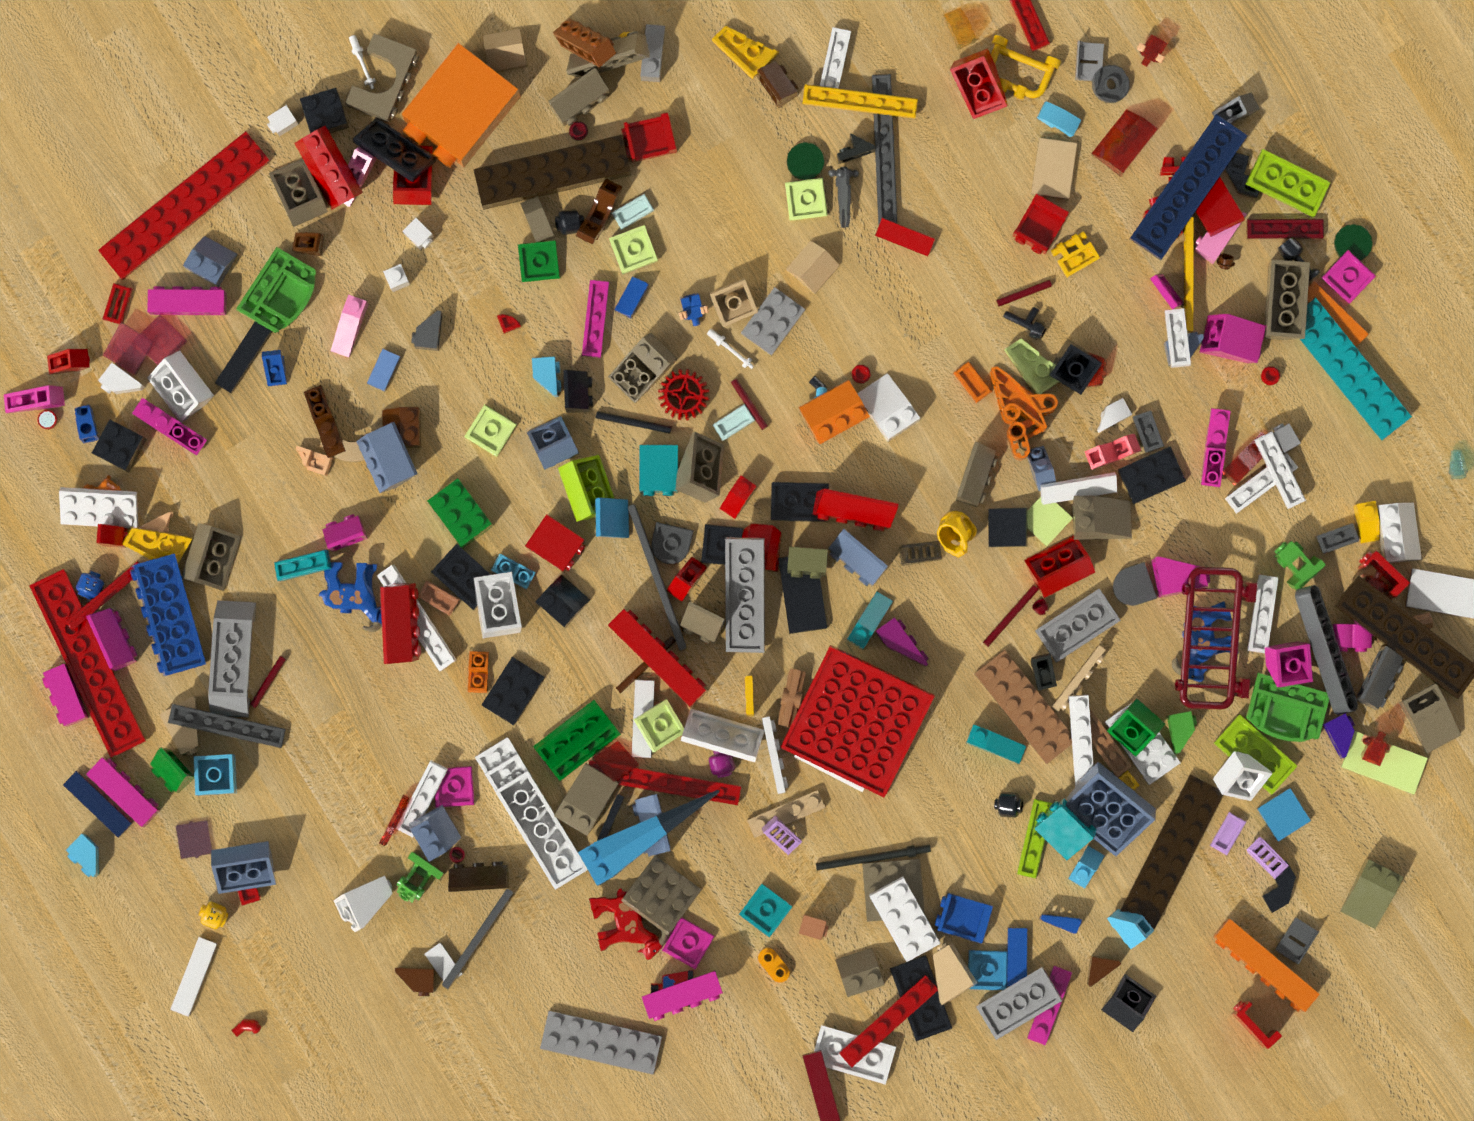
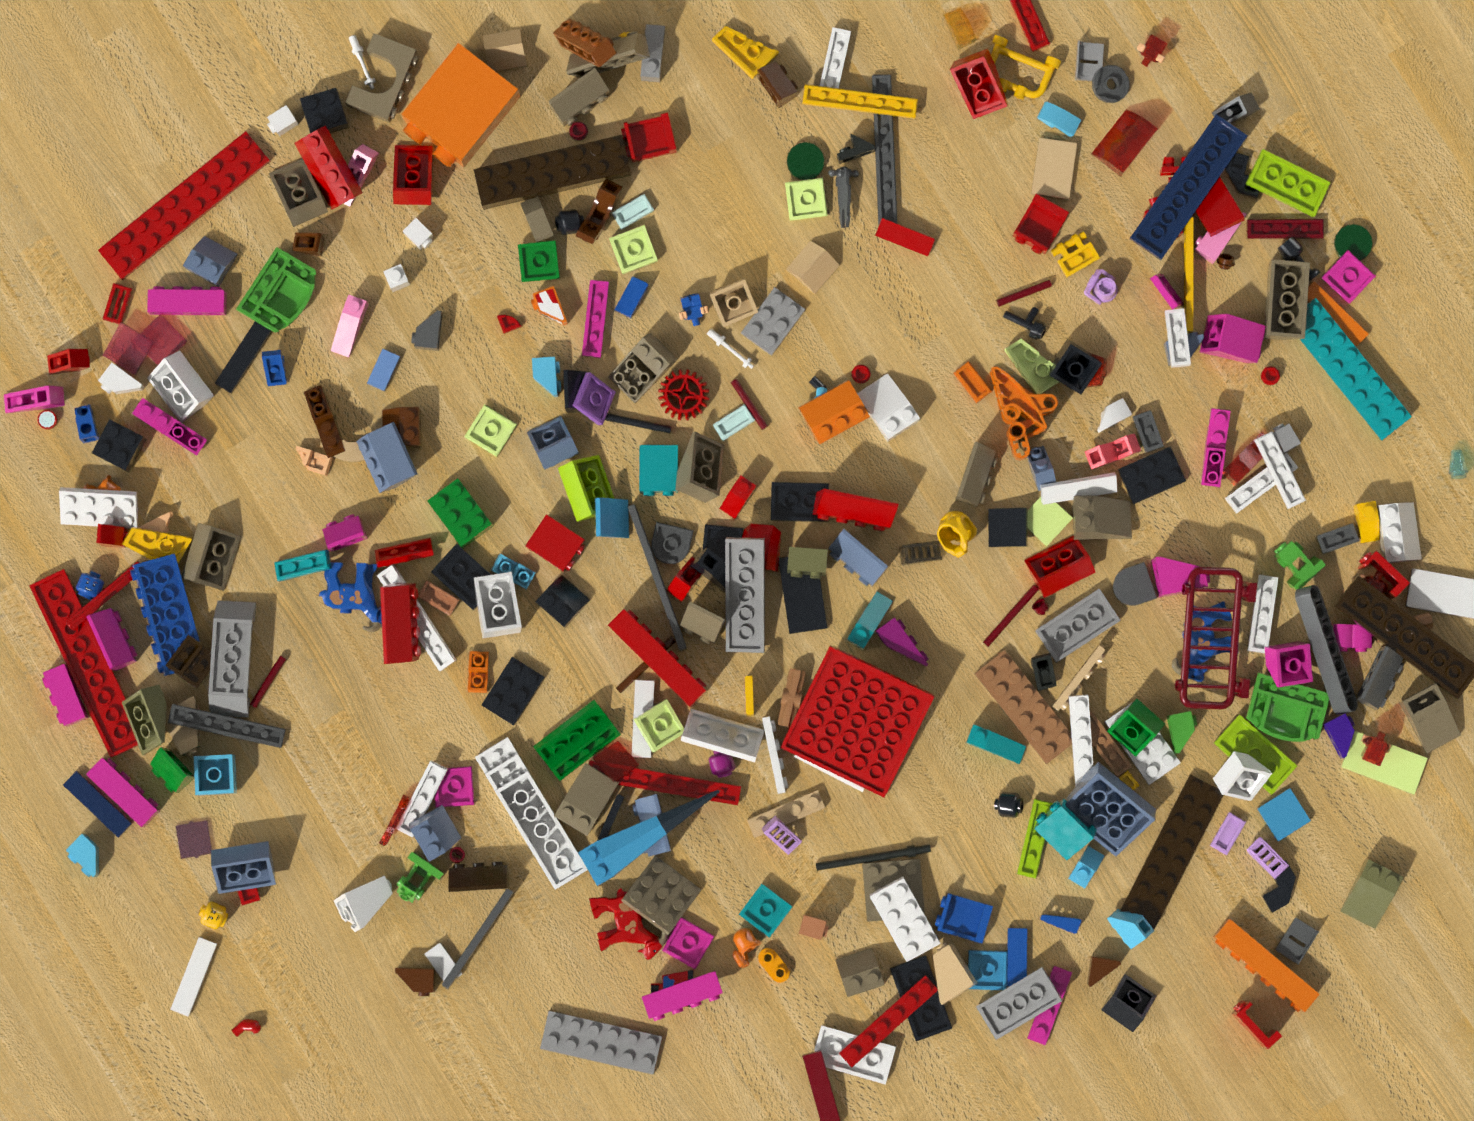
black tile [353,117,437,182] -> none
none -> olive slope [122,685,166,755]
none -> dark brown slope [165,634,211,689]
none -> red plate [375,538,434,568]
none -> slope [531,286,568,325]
none -> medium lavender tile [572,372,616,425]
none -> black slope [691,548,726,593]
none -> orange piece [732,928,761,968]
none -> lavender piece [1084,269,1118,305]

